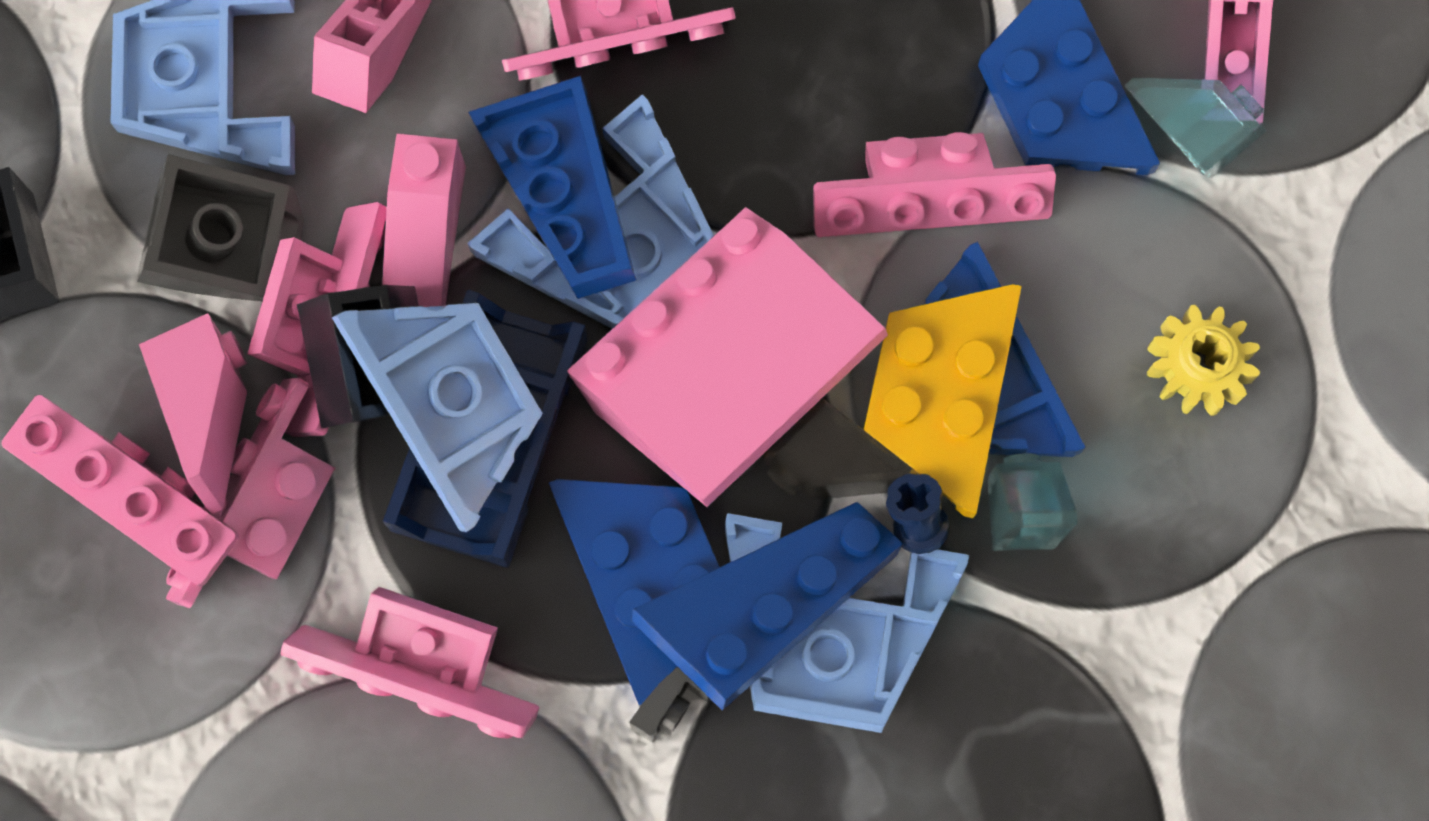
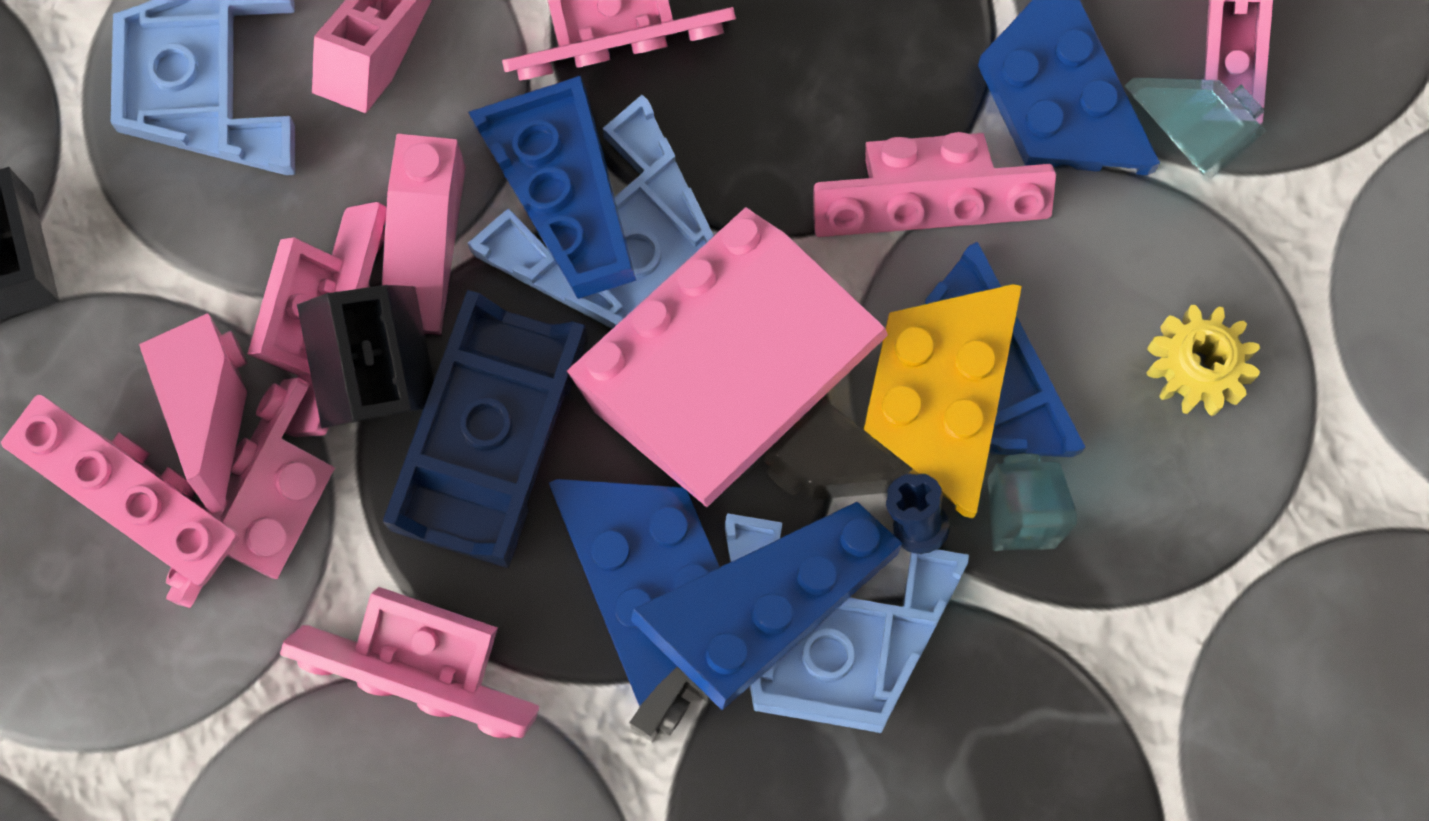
dark grey slope [137,154,304,301] -> none
light blue wing [332,303,543,532] -> none

